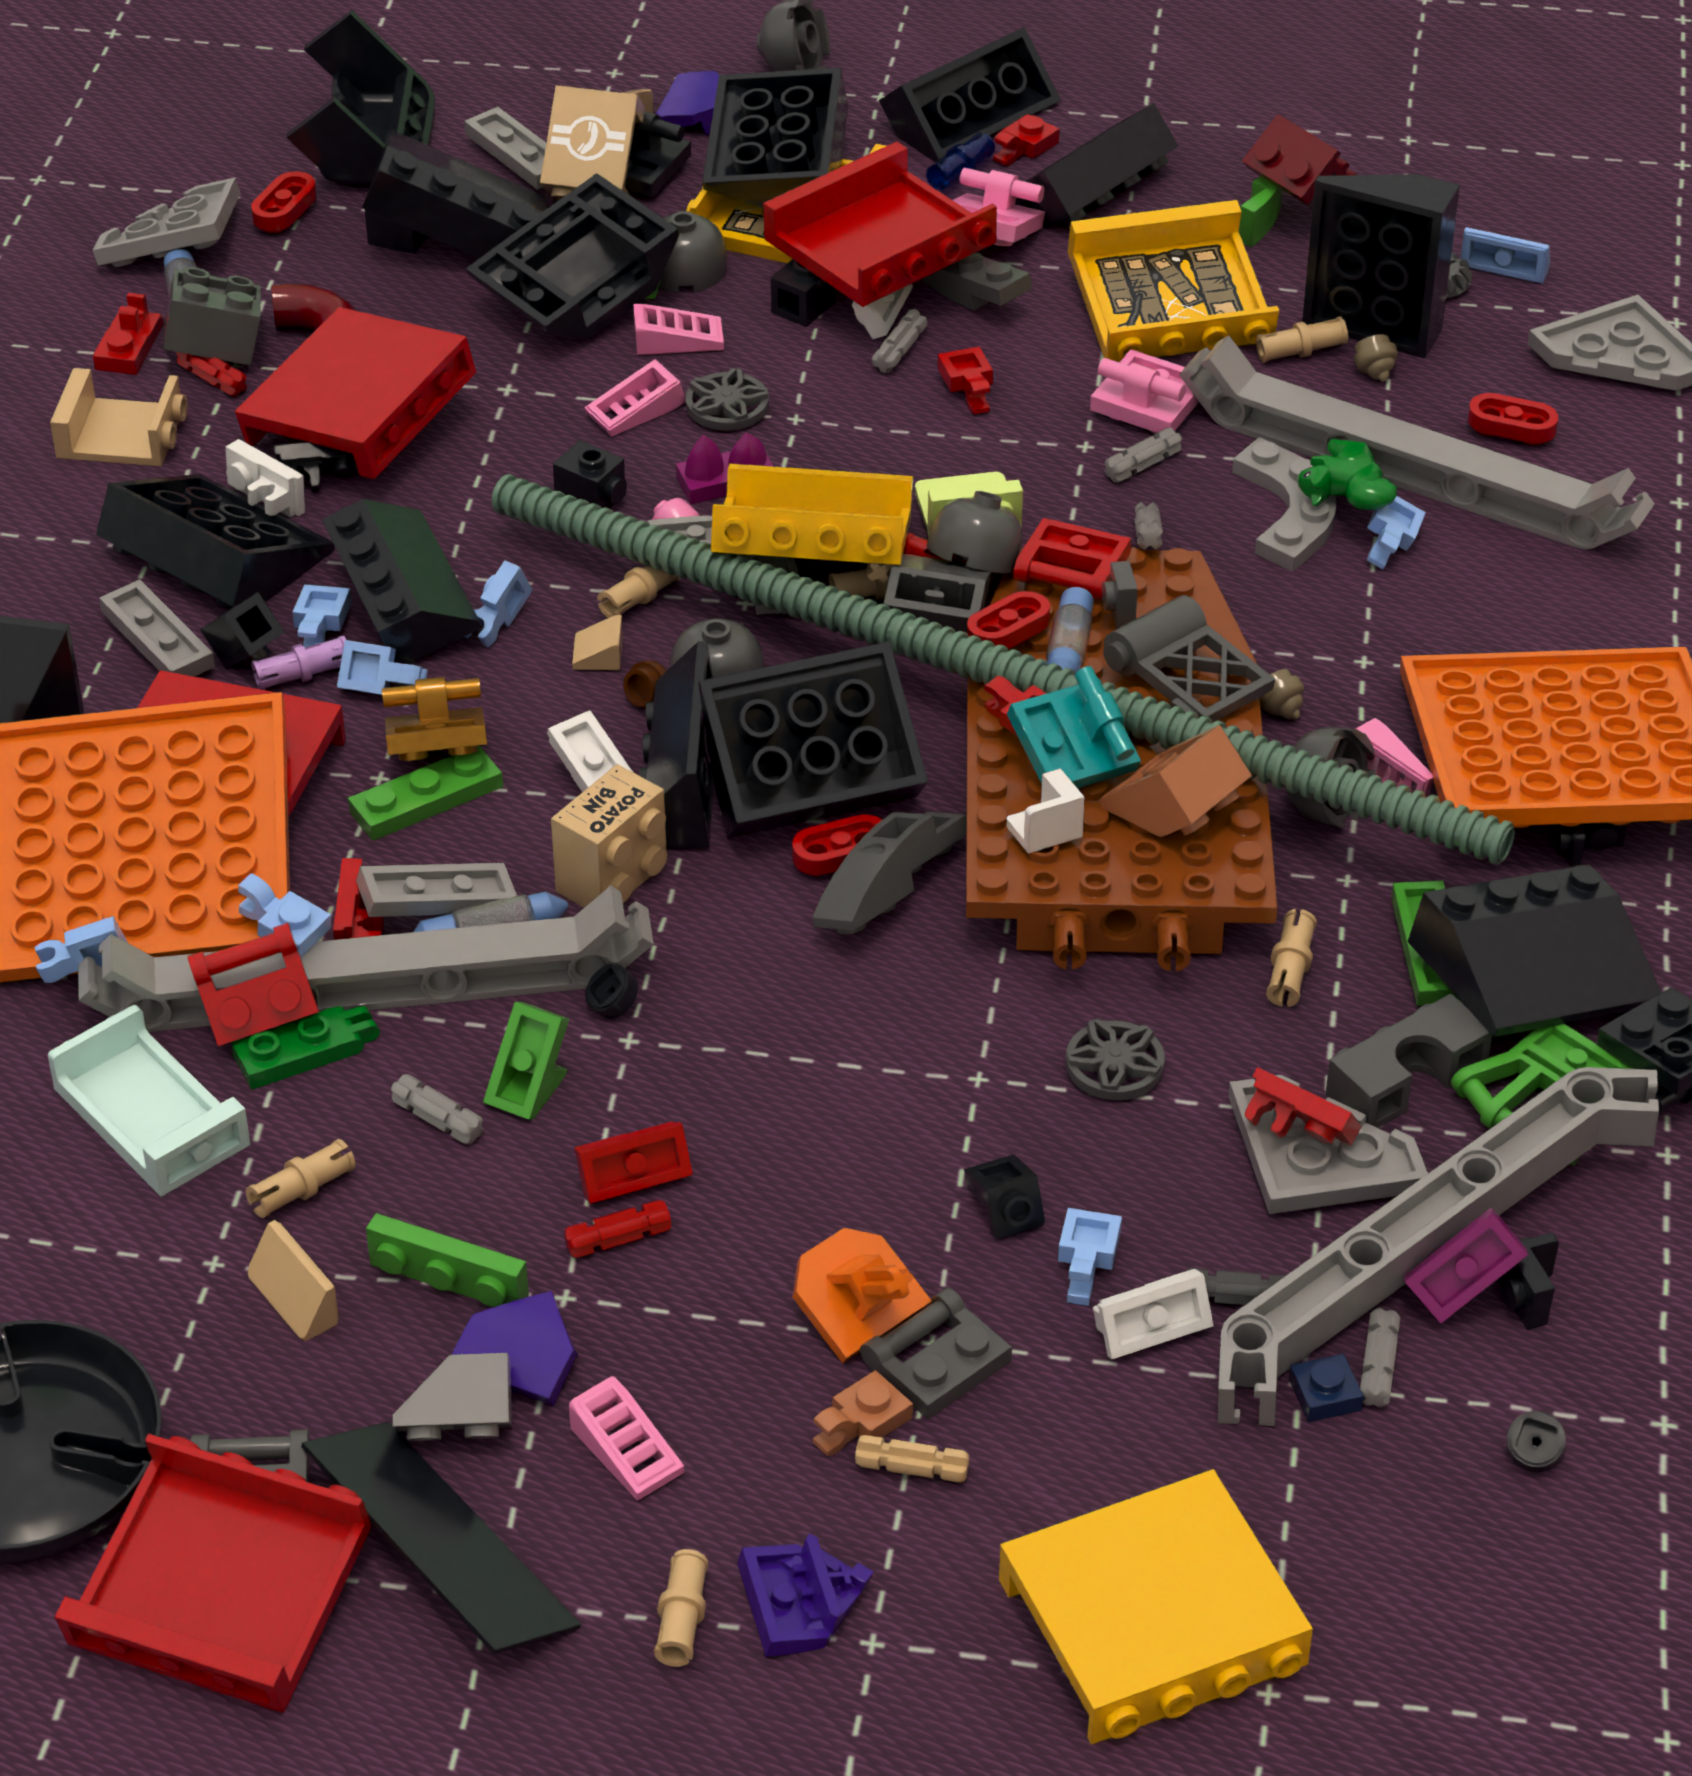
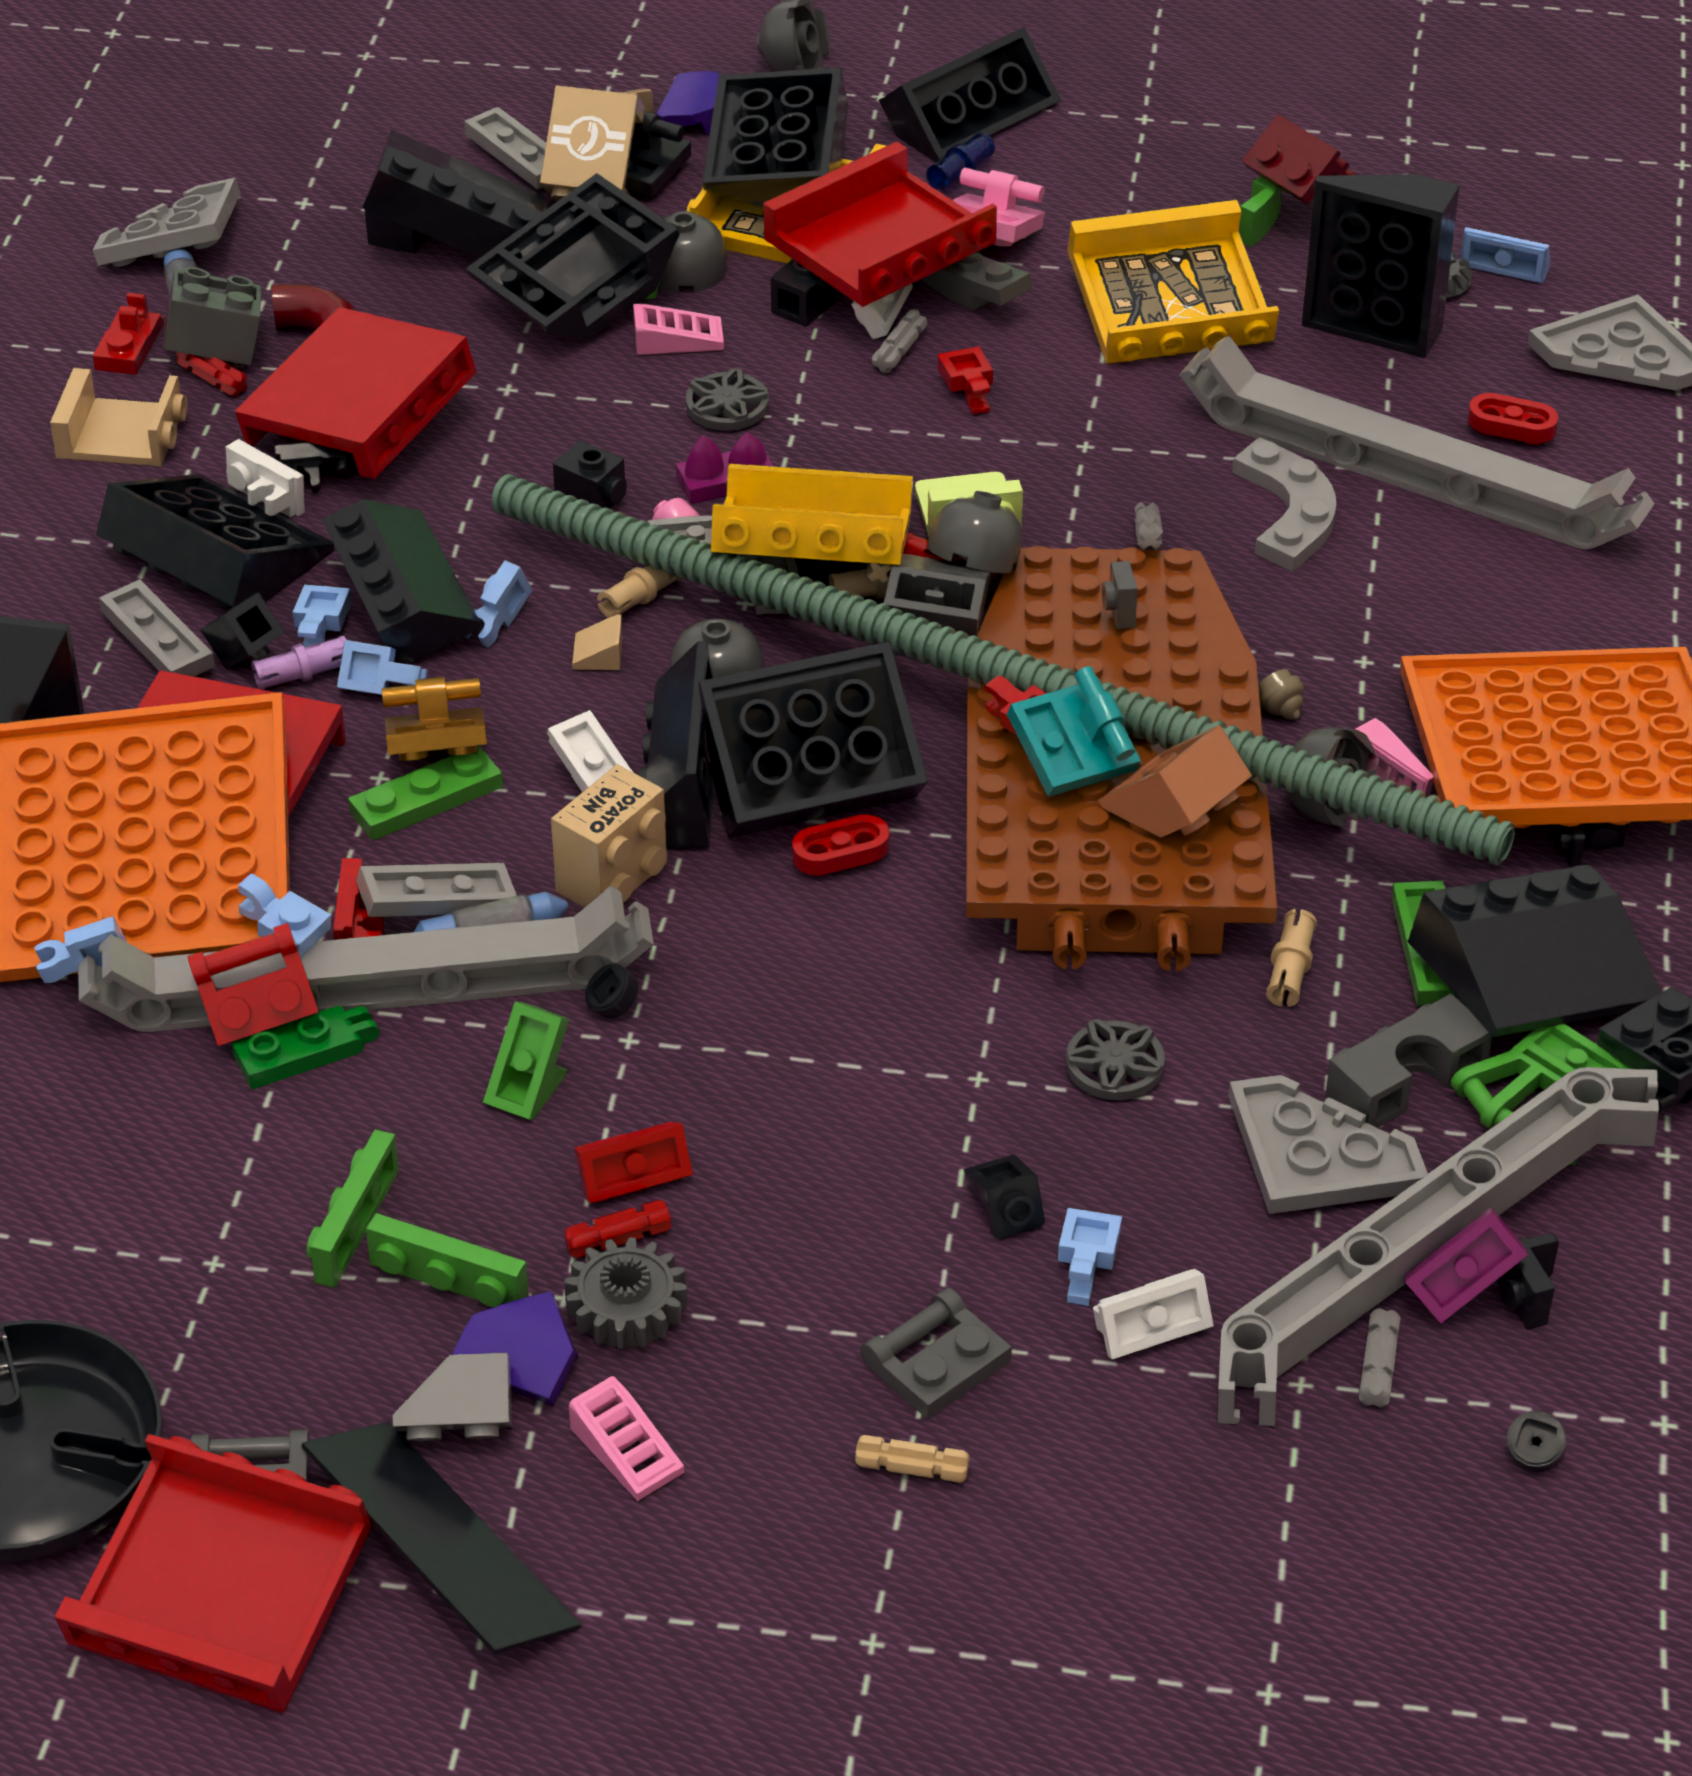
light aqua panel [48,1005,251,1197] -> none
tan pin [246,1139,356,1218] -> none
tan slope [248,1220,339,1341] -> none
red plate [251,171,317,234] -> none
black windscreen [286,10,435,185] -> none
light grey axle [391,1074,484,1144] -> none
bright pink slope [584,359,686,437] -> none
reddish brown plate [623,660,667,709] -> none
tan pin [654,1549,709,1667] -> none
dark purple slope [737,1533,874,1657] -> none
orange piece [792,1228,932,1364] -> none
dark grey slope [812,811,966,934] -> none
nougat plate [813,1370,913,1456] -> none
red plate [967,591,1050,649] -> none
red plate [993,114,1060,166] -> none
yellow panel [999,1469,1313,1745] -> none
white panel [1007,769,1084,854] -> none
red plate [1013,518,1131,601] -> none
black slope [1015,103,1179,229] -> none
clear piece [1046,587,1094,673] -> none
bright pink plate [1090,349,1199,433] -> none
light grey axle [1104,428,1182,483] -> none
dark grey piece [1104,595,1275,722] -> none
dark grey axle [1186,1268,1286,1306] -> none
red plate [1245,1067,1362,1146] -> none
tan pin [1256,317,1348,363] -> none
dark blue plate [1289,1353,1364,1422] -> none
green animal [1297,439,1397,510] -> none
dark tan plate [1353,334,1398,382] -> none
light blue plate [1367,496,1426,569] -> none
none -> bright green plate [307,1129,399,1288]
none -> dark grey gear [564,1237,687,1349]

